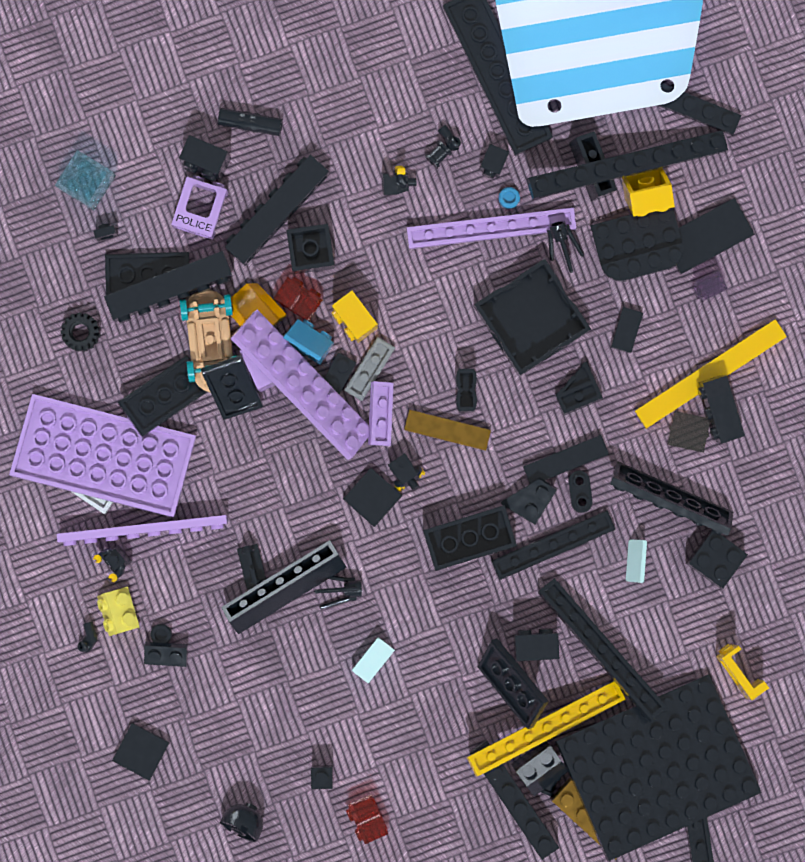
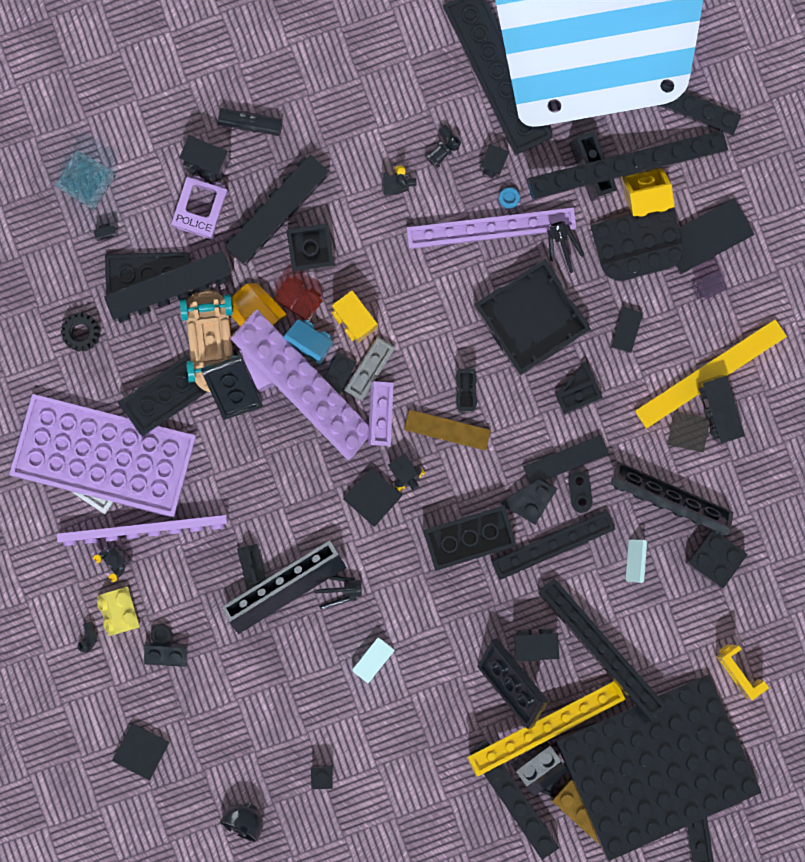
clear red brick [346,793,389,844] -> none

